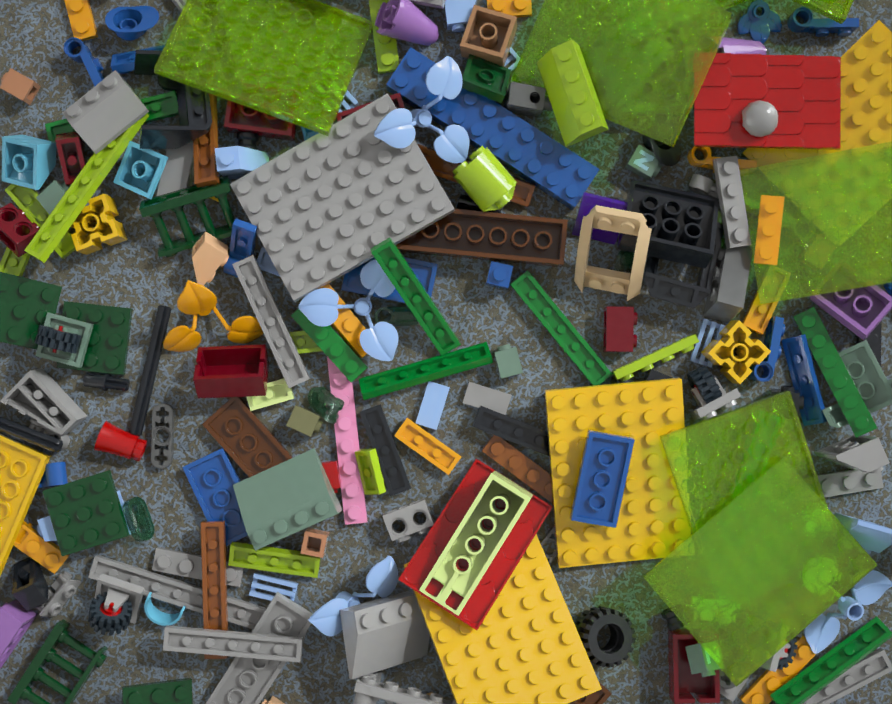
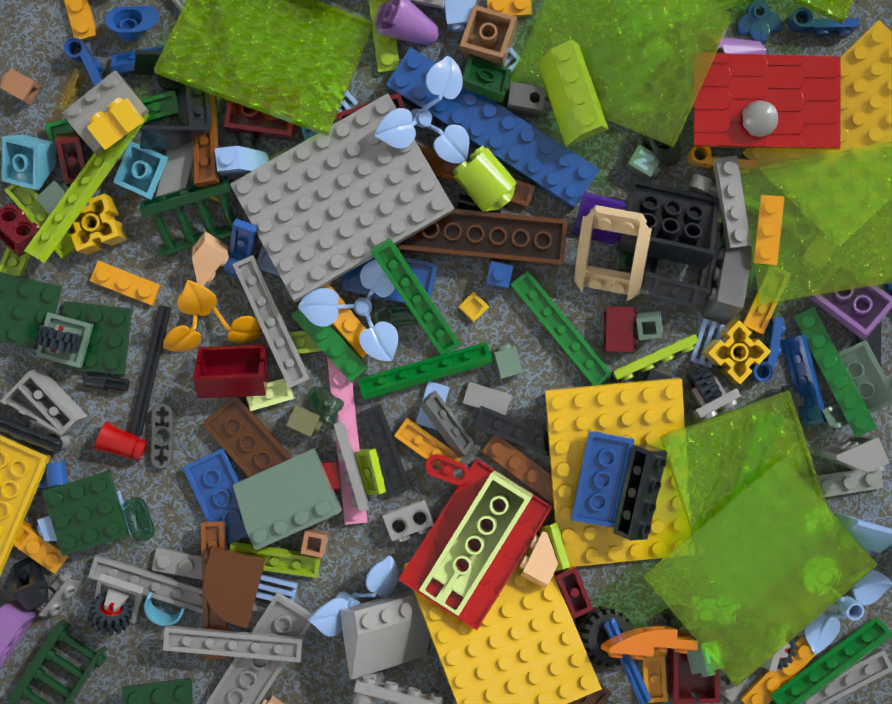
none -> clear yellow slope [53,68,85,113]
none -> yellow brick [87,97,145,150]
none -> light orange plate [90,260,162,306]
none -> reddish brown brick [201,545,265,628]
none -> light grey plate [331,421,370,512]
none -> dark grey plate [419,390,474,458]
none -> red plate [426,454,469,485]
none -> yellow tile [458,291,489,323]
none -> light nougat slope [519,531,558,588]
none -> lime plate [538,523,570,571]
none -> dark red brick [554,566,594,619]
none -> orange slope [601,626,698,660]
none -> blue axle [604,618,651,704]
none -> black brick [613,445,668,541]
none -> sand green brick [636,309,663,340]
none -> light orange plate [641,650,668,703]

